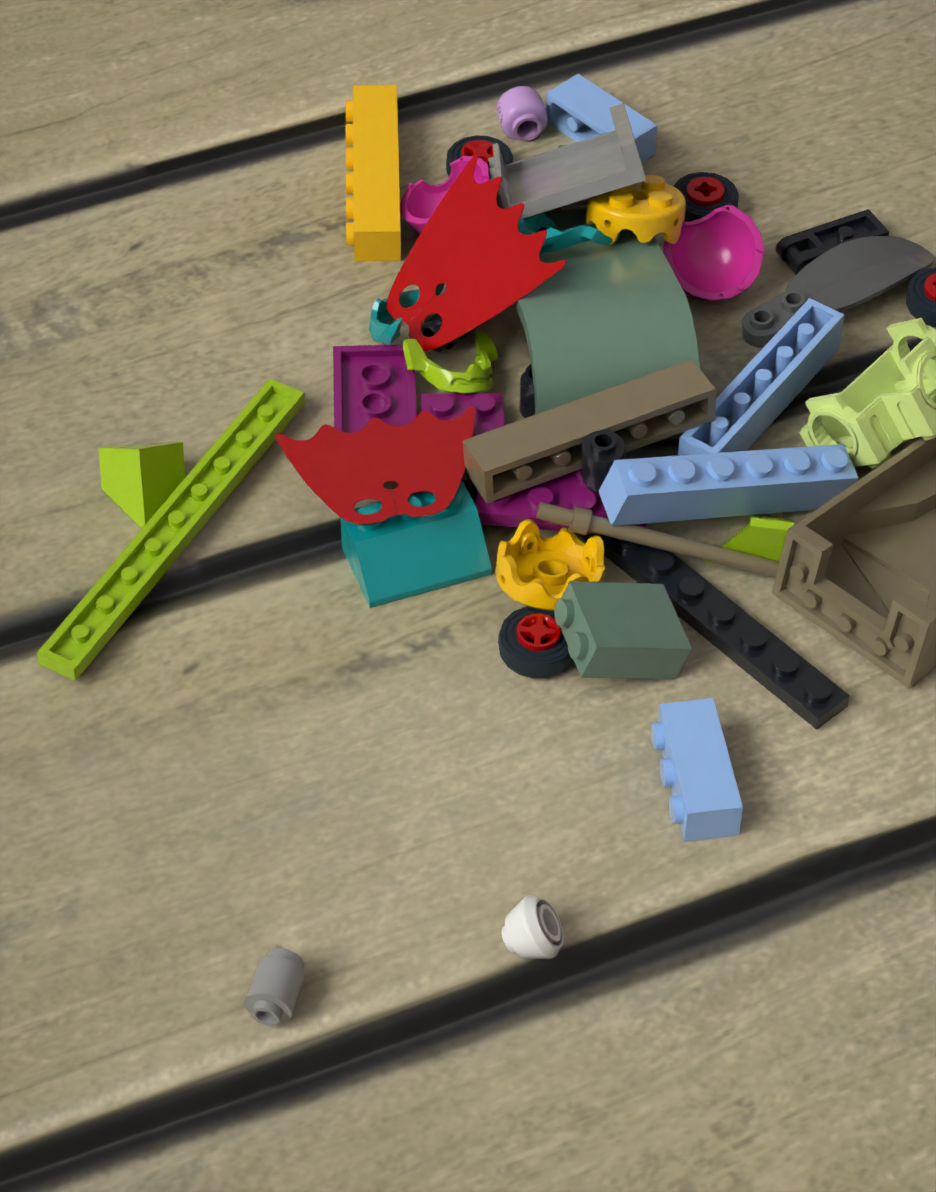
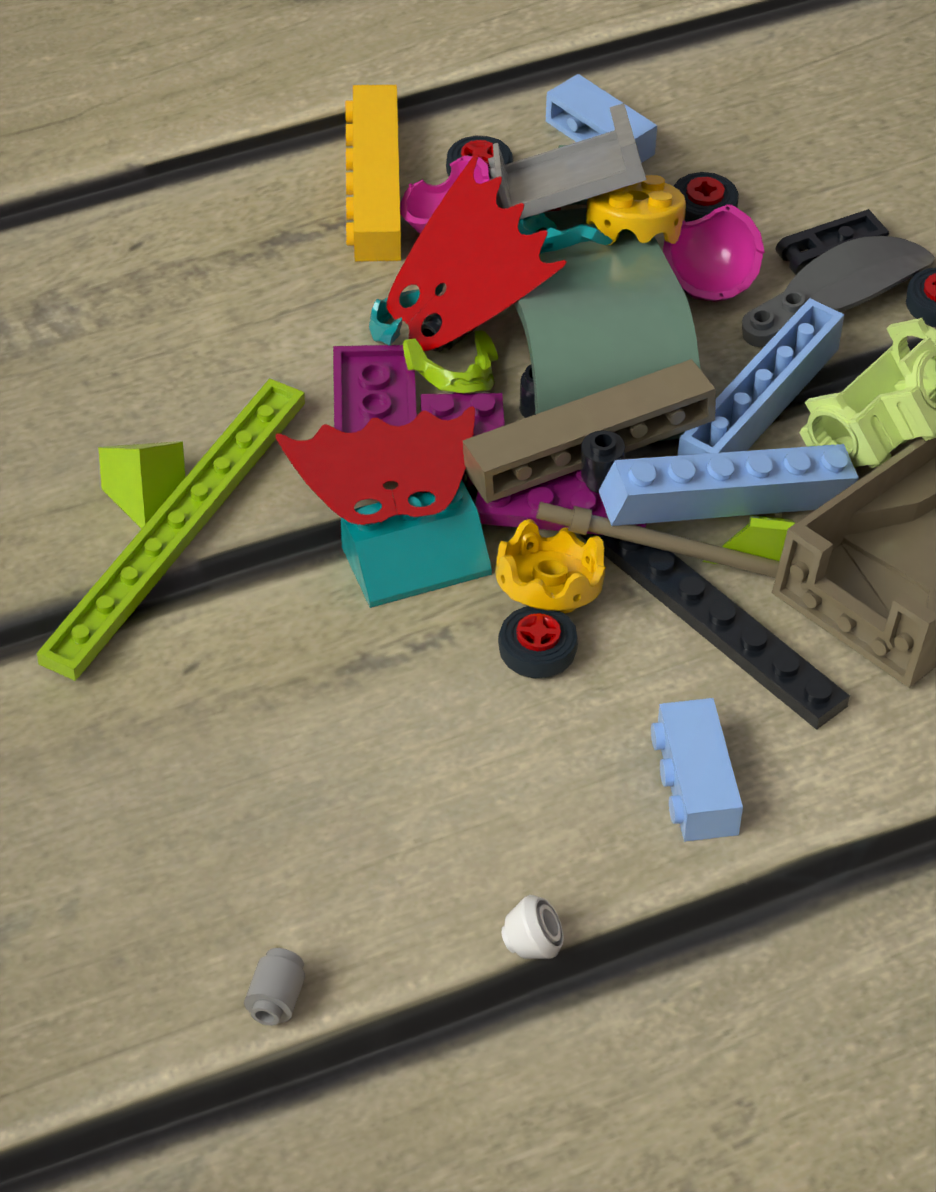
lavender head [496,86,548,141] -> none
sand green brick [554,581,692,679] -> none

